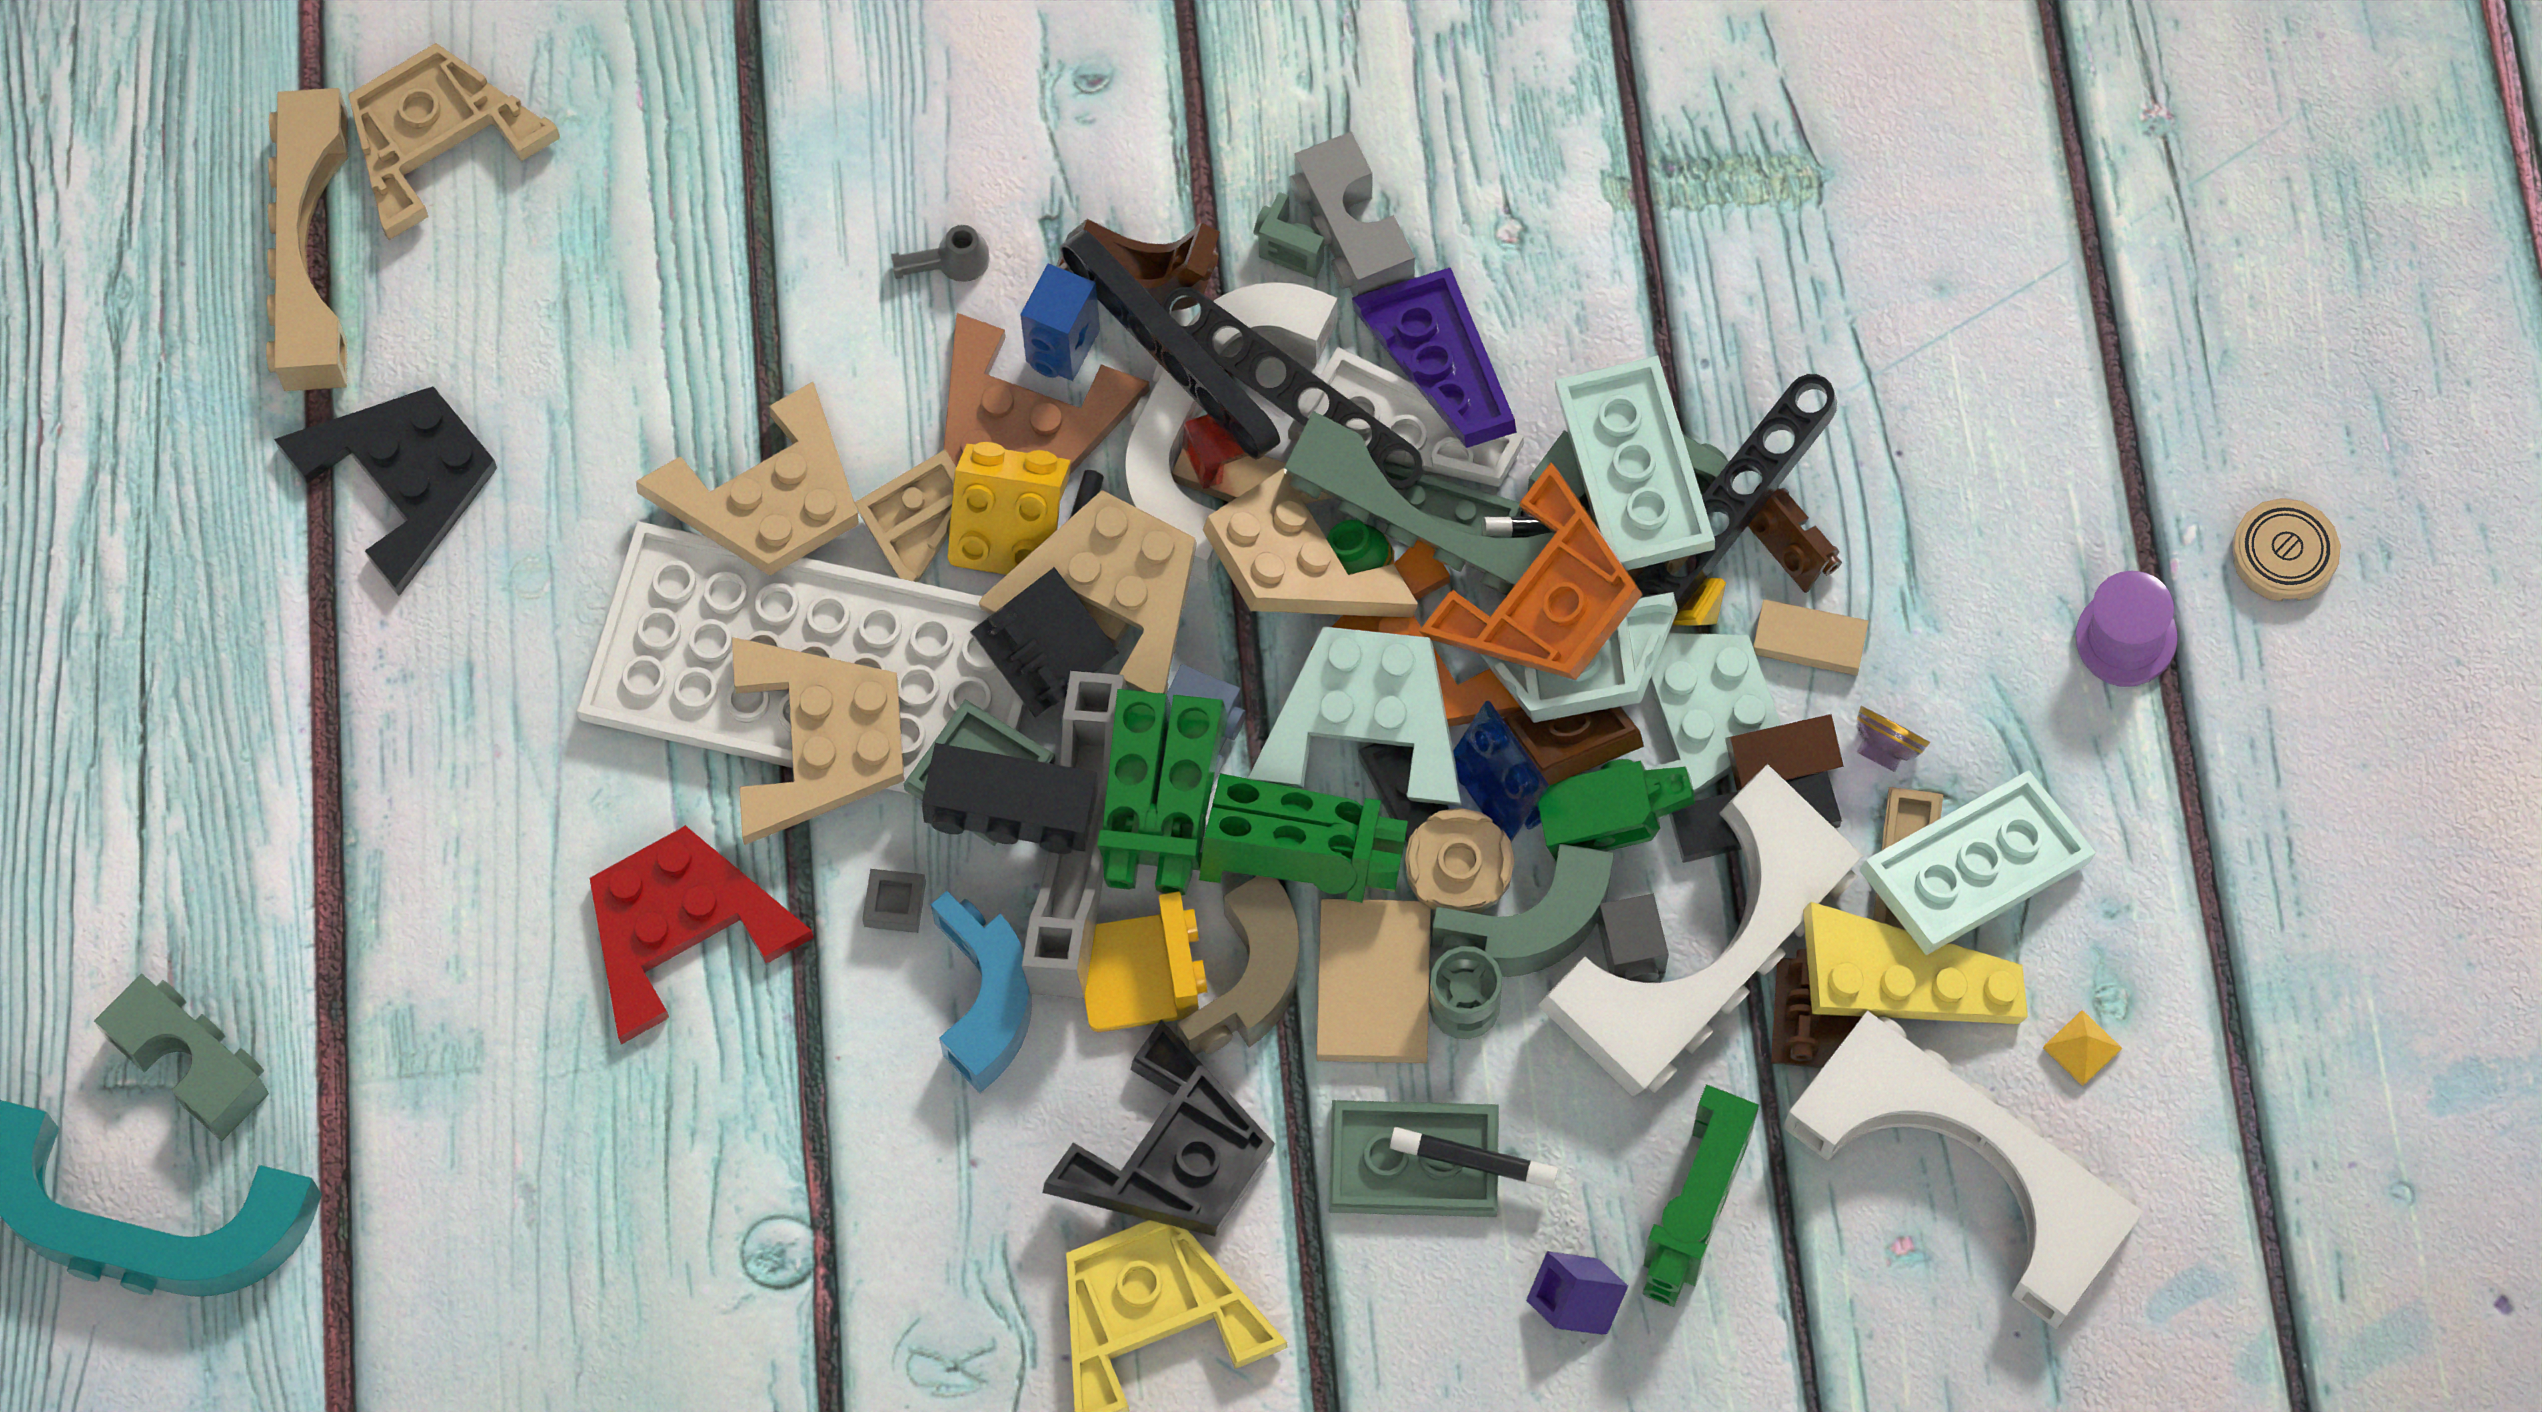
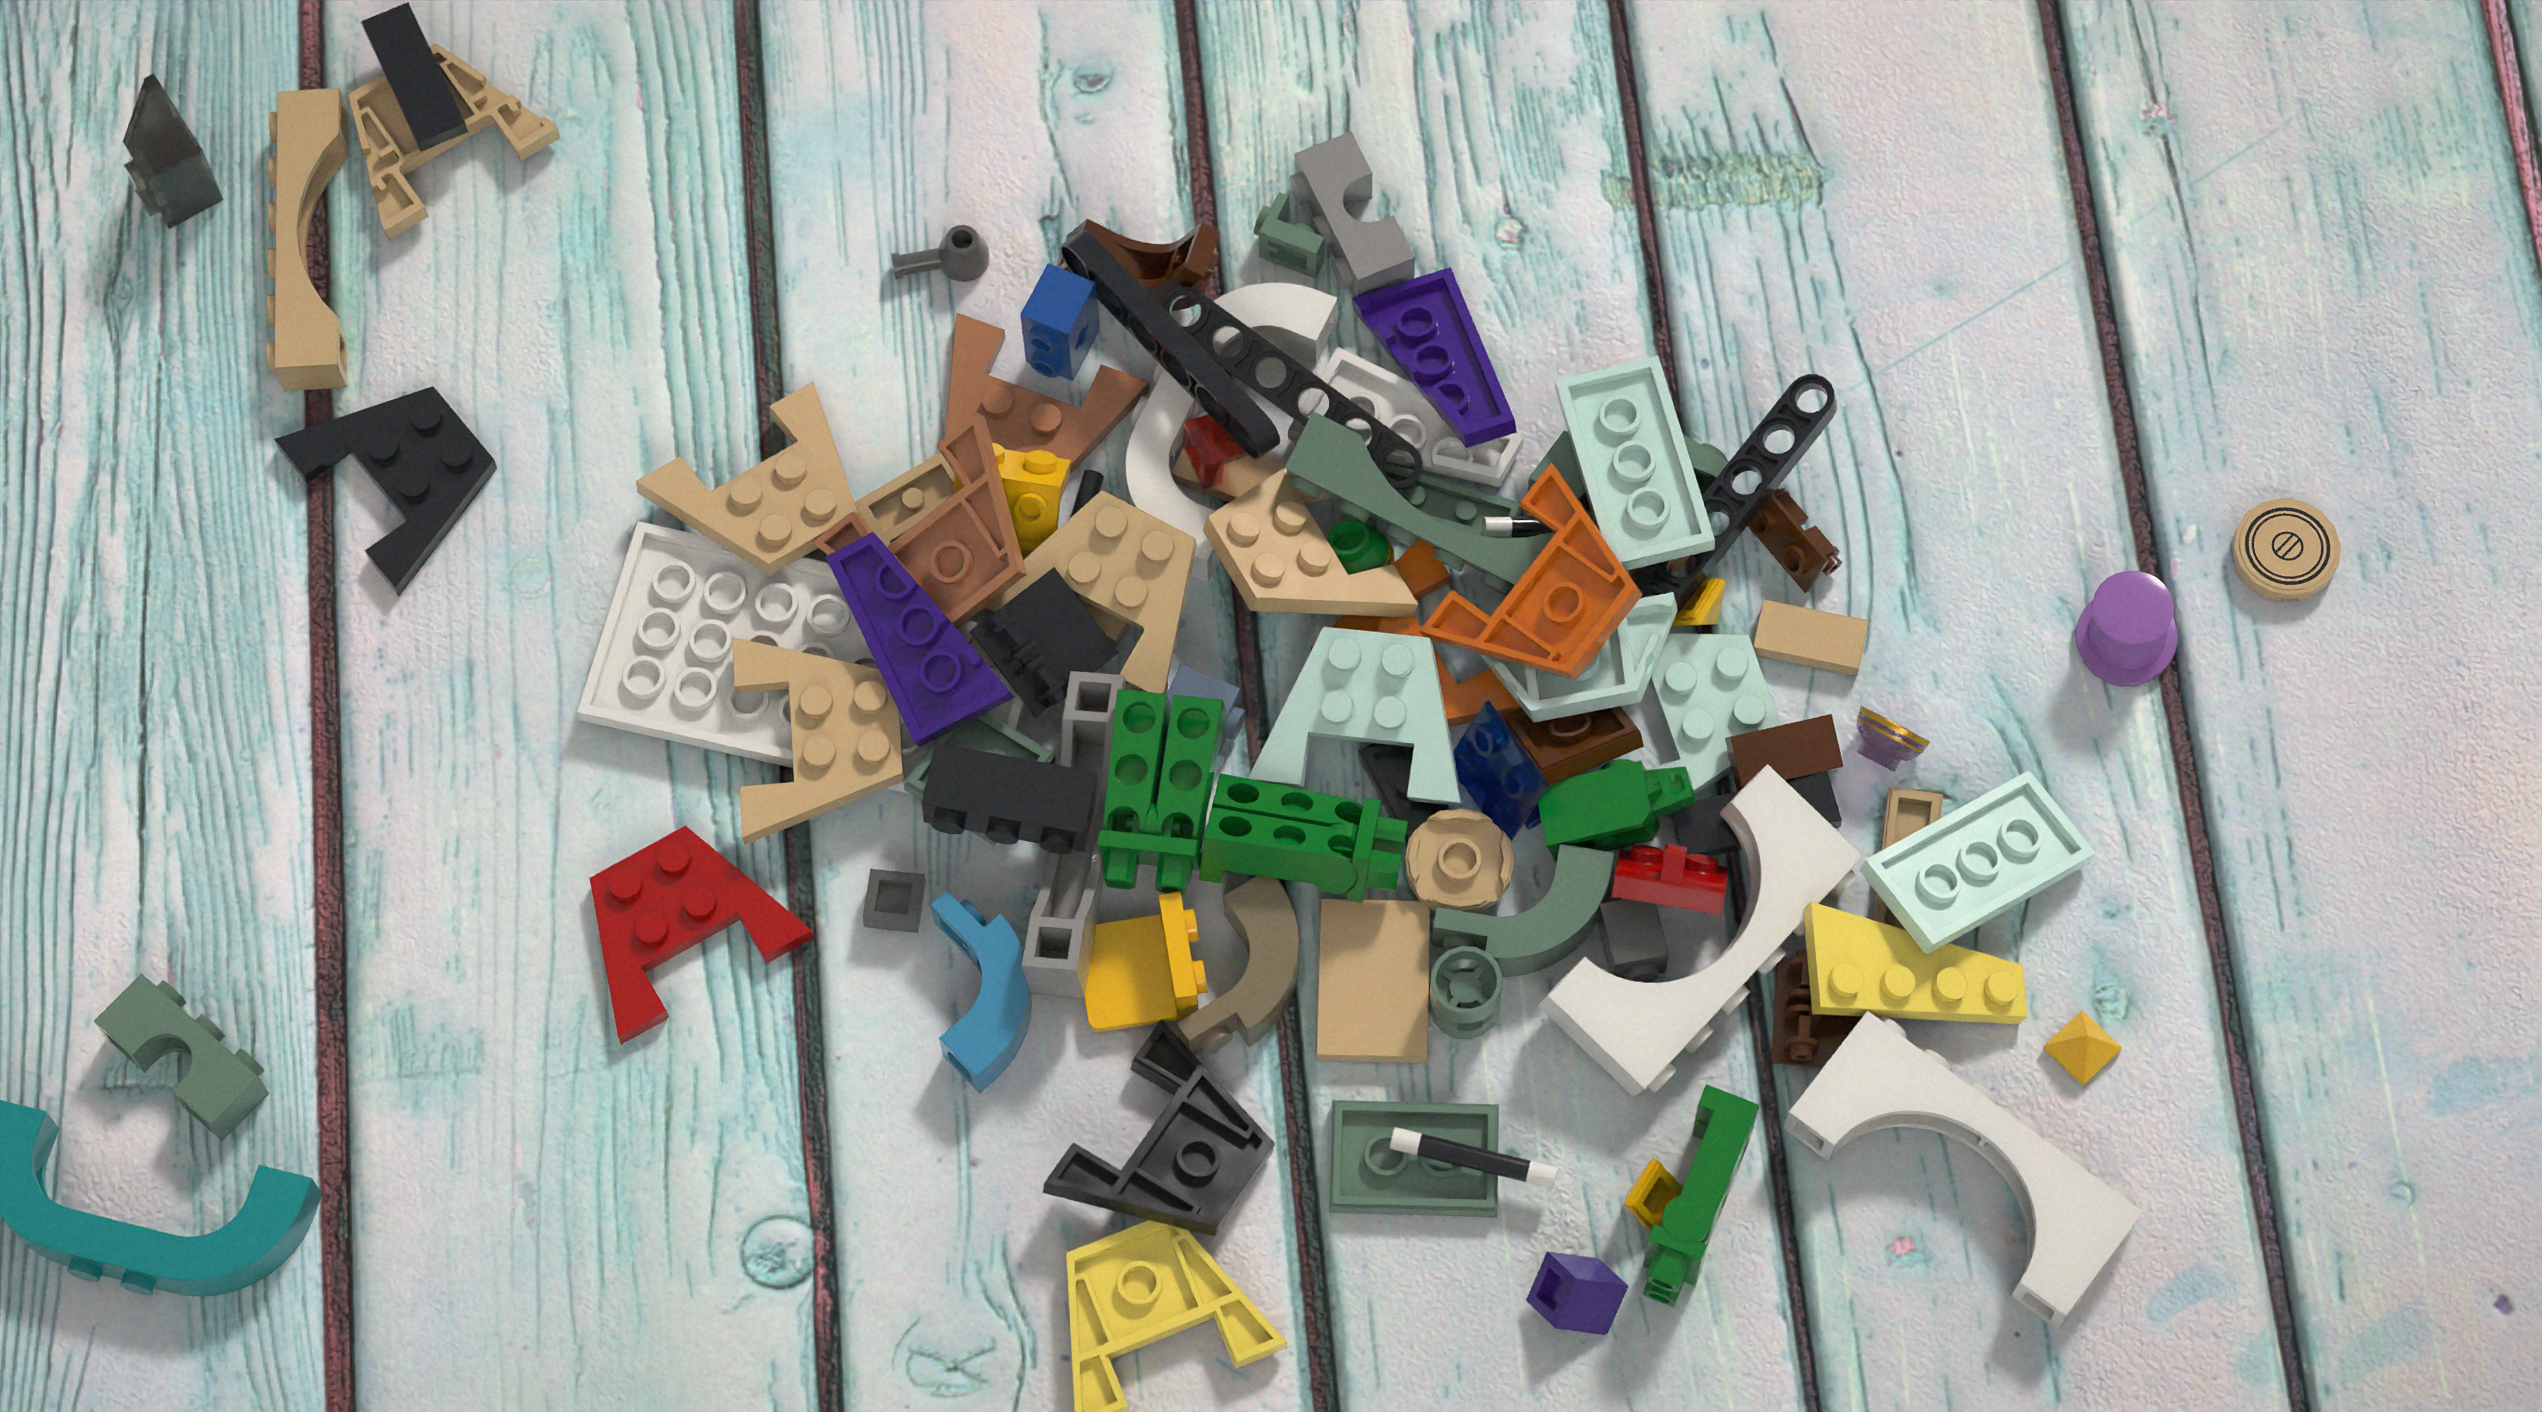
none -> clear smoke slope [123,73,223,229]
none -> black tile [361,2,468,152]
none -> nougat wing [812,413,1027,629]
none -> dark purple wing [825,532,1015,747]
none -> red hinge [1611,844,1728,915]
none -> yellow slope [1623,1158,1683,1233]

